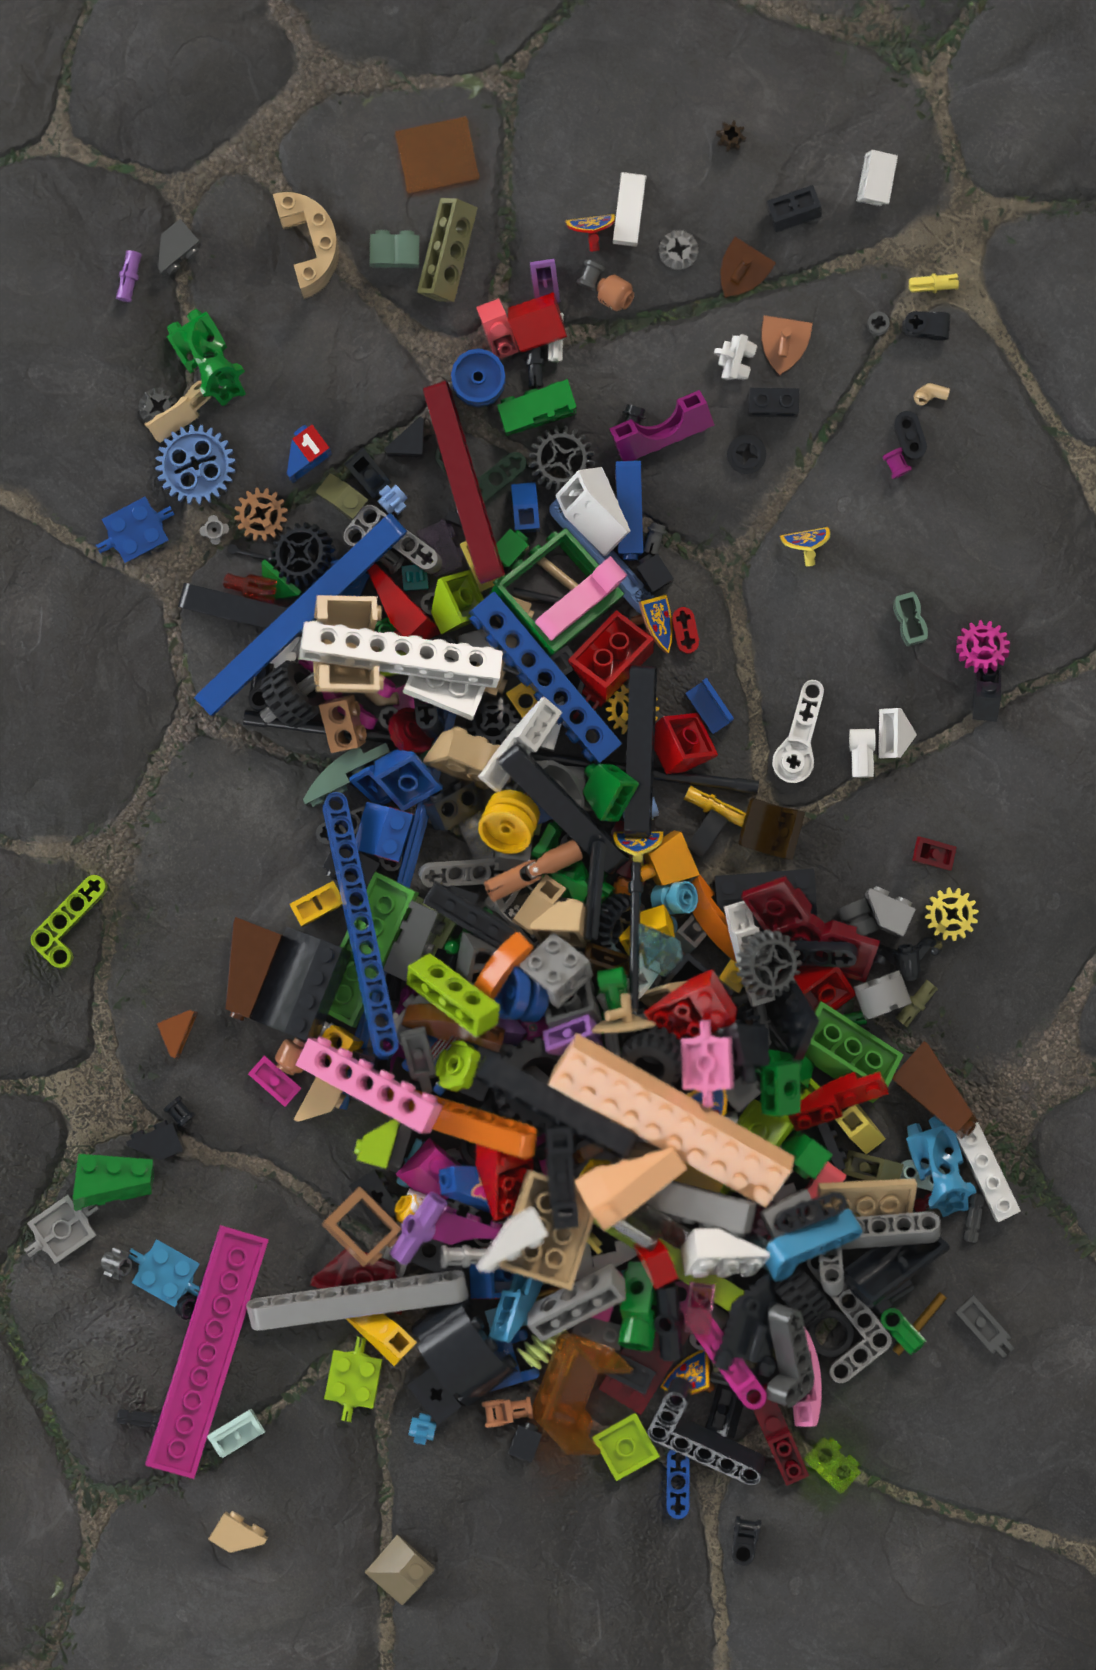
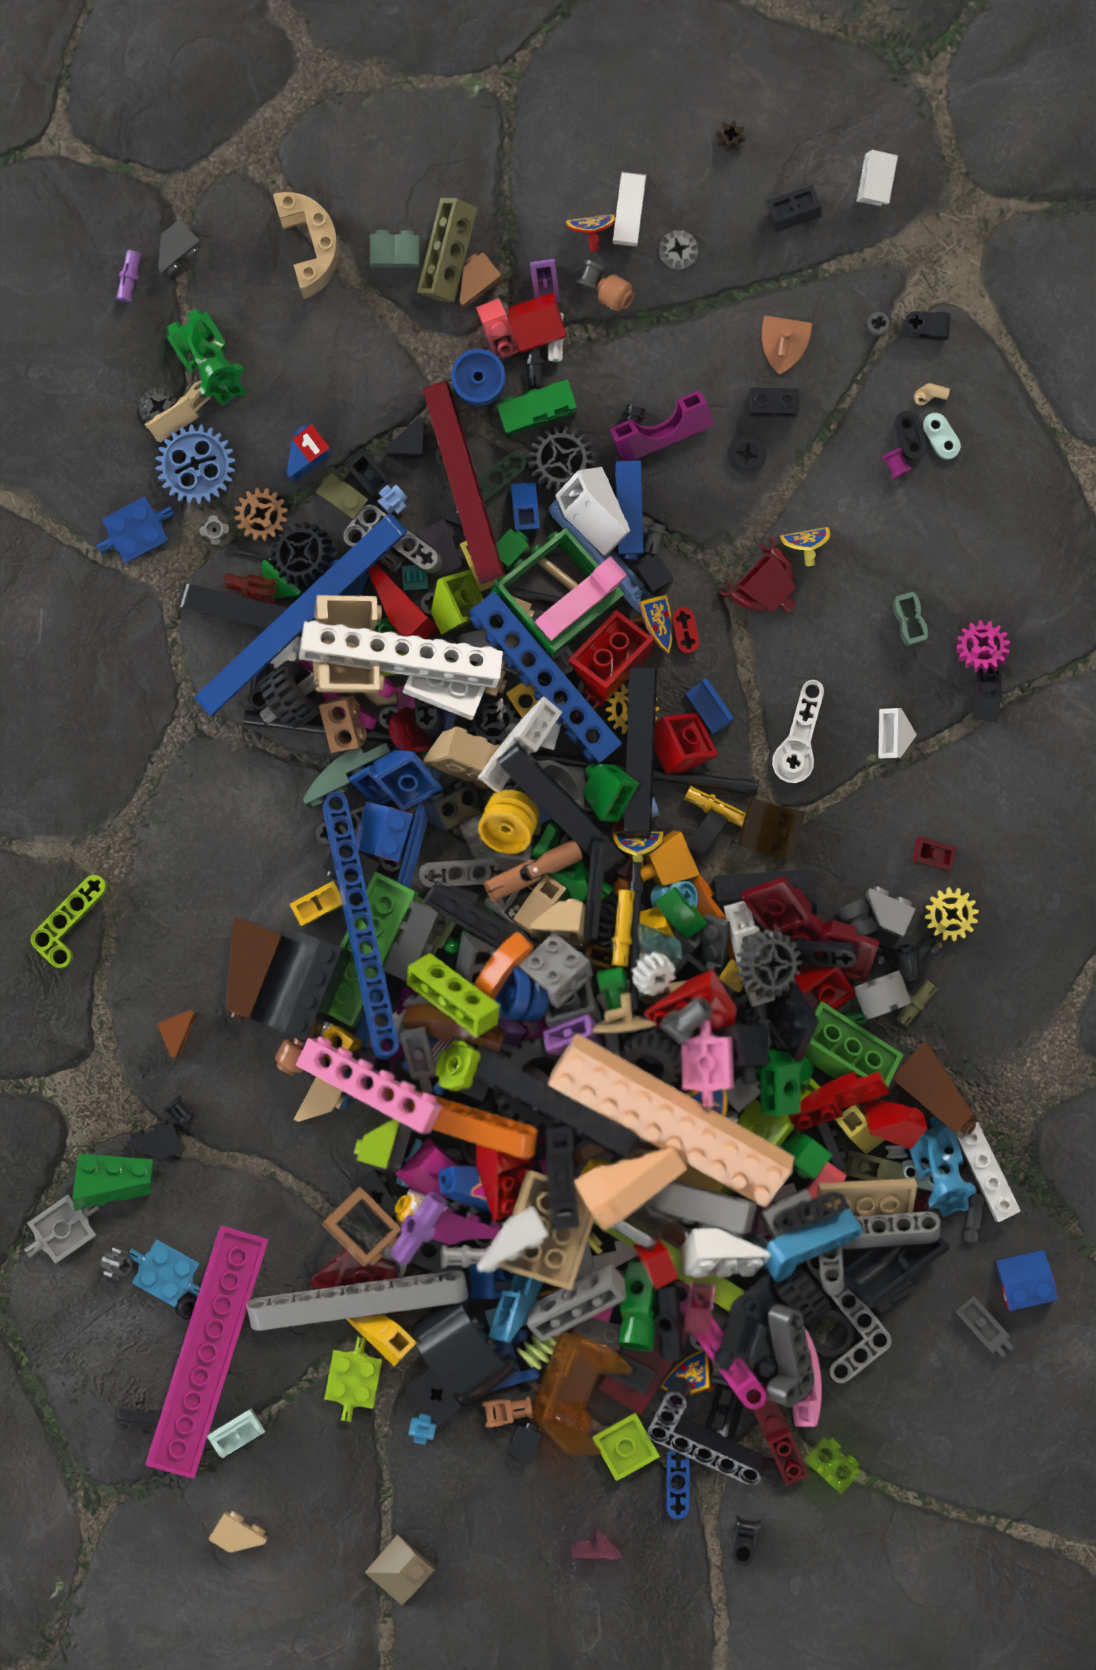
dark pink plate [248,1055,302,1107] -> none
clear orange piece [395,116,480,194] -> none
white hips [714,334,757,380] -> none
reddish brown shield [720,237,776,297] -> none
white piece [849,729,875,778] -> none
green piece [881,1308,927,1356] -> none
pearl gold bar [892,1292,947,1356] -> none
light yellow axle [909,273,959,293] -> none
none -> medium nougat slope [460,252,502,309]
none -> clear pink slope [571,1526,621,1559]
none -> yellow pin [611,890,635,967]
none -> white gear [632,952,676,996]
none -> green slope [654,886,708,939]
none -> dark grey piece [660,997,713,1044]
none -> dark grey hinge [701,913,729,976]
none -> dark red torso [719,537,796,613]
none -> red slope [862,1099,927,1149]
none -> light grey bush [885,1145,908,1159]
none -> light aqua plate [922,413,961,460]
none -> blue slope [995,1250,1059,1311]

